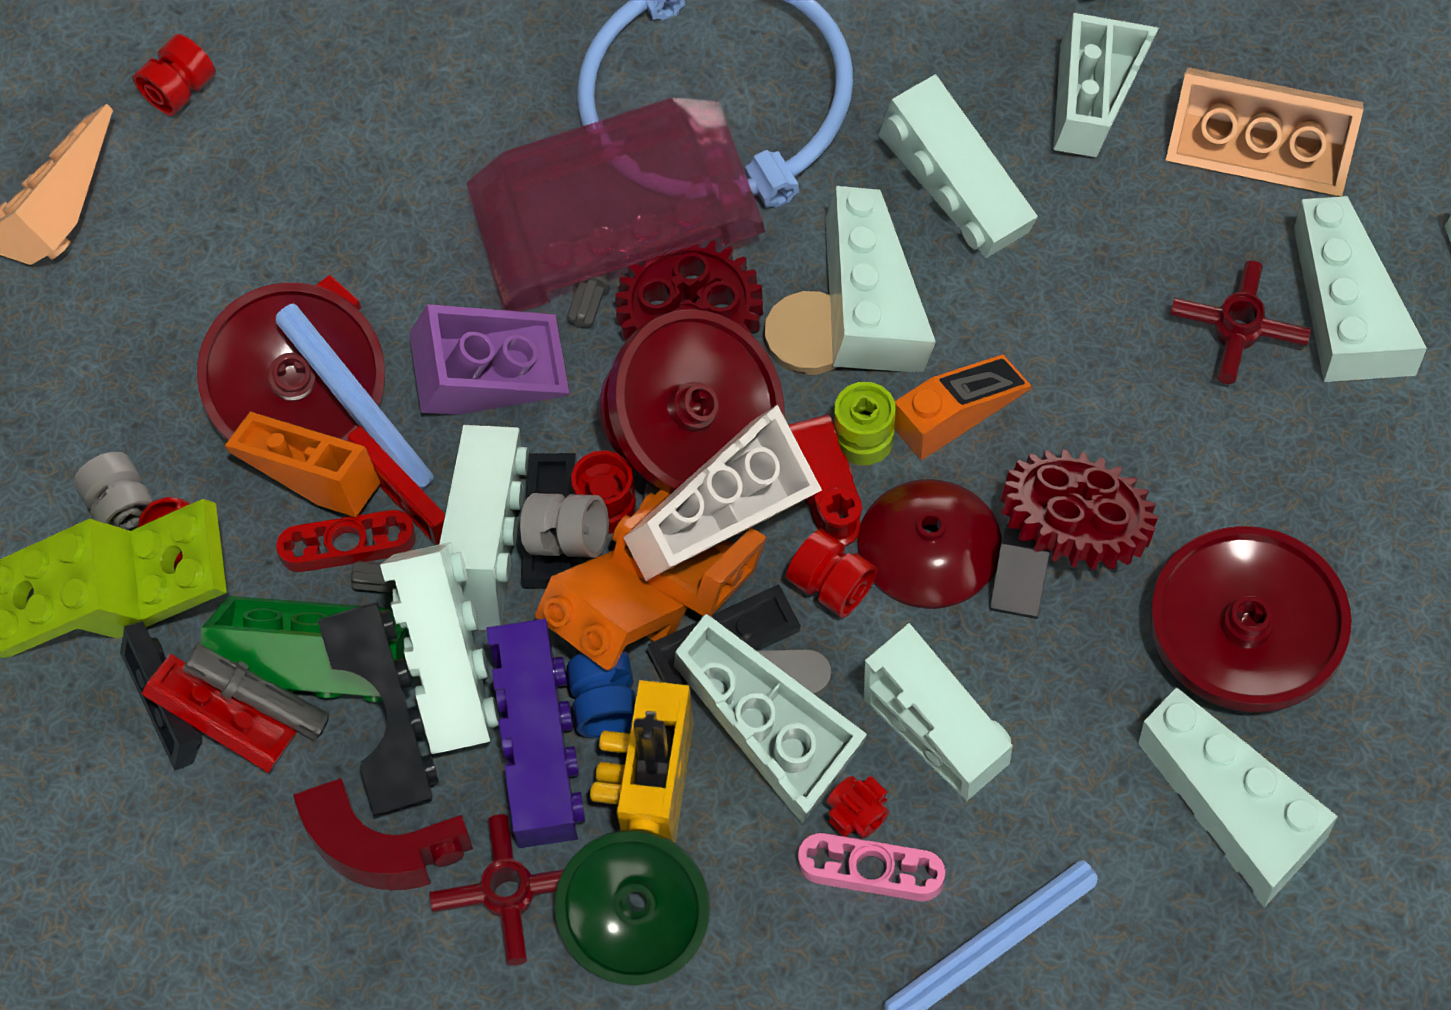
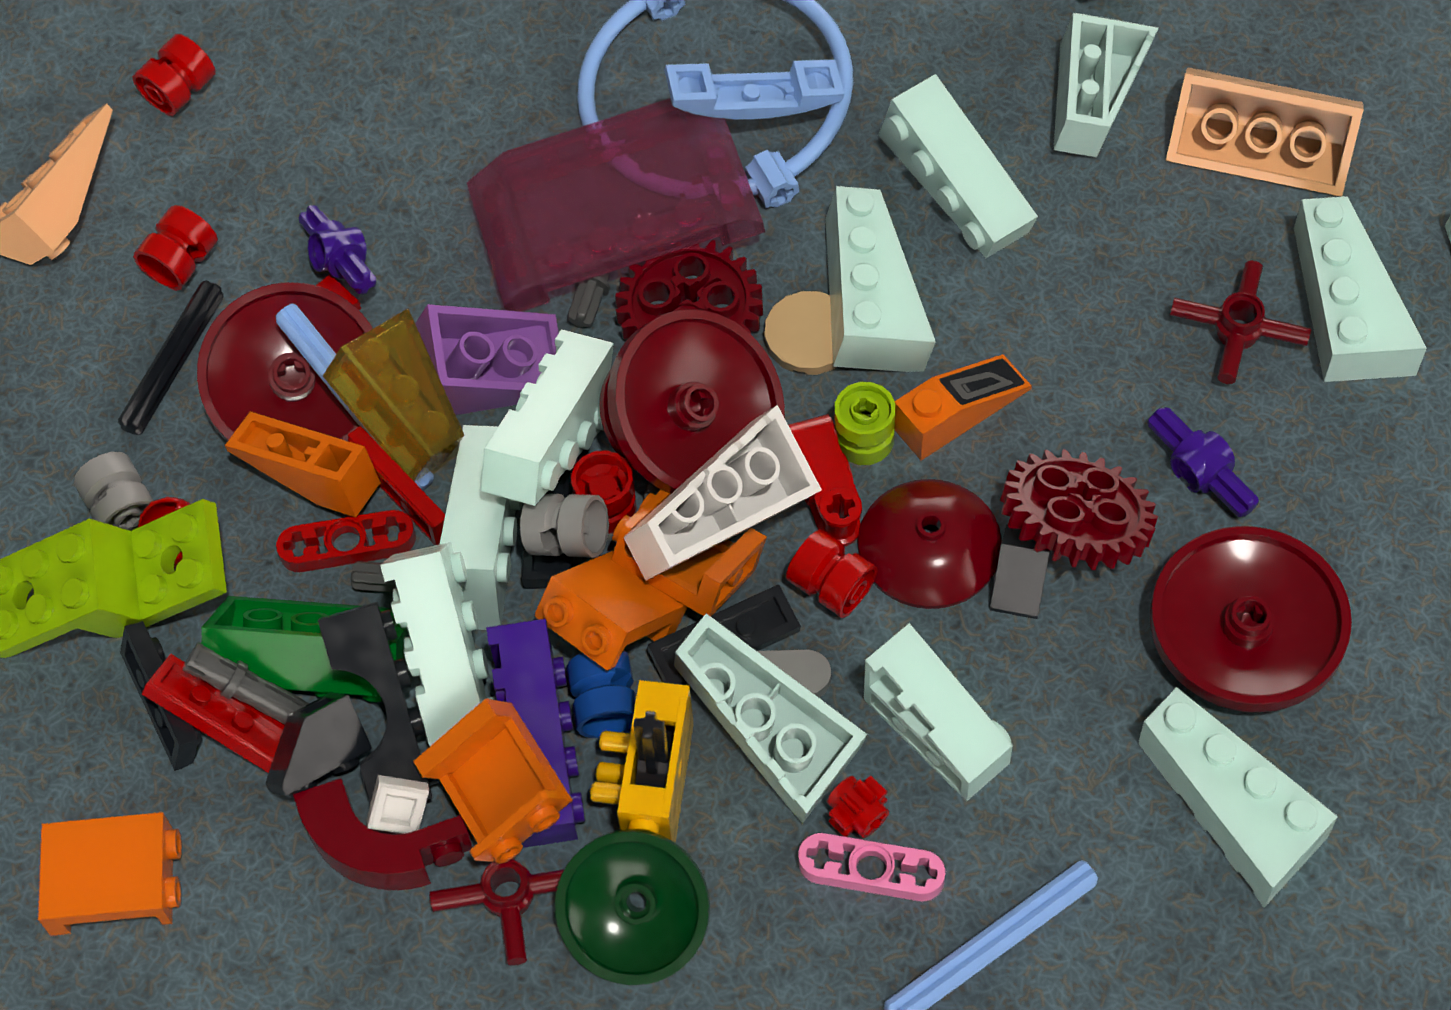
none -> orange panel [38,812,182,936]
none -> black axle [118,280,224,435]
none -> red wheel [133,205,218,291]
none -> black slope [265,692,372,798]
none -> dark purple axle [299,205,376,294]
none -> clear yellow wedge [323,308,465,482]
none -> white tile [366,775,429,834]
none -> orange panel [413,698,572,864]
none -> light aqua wedge [481,329,614,506]
none -> light blue slope [664,60,845,119]
none -> dark purple axle [1147,407,1259,517]

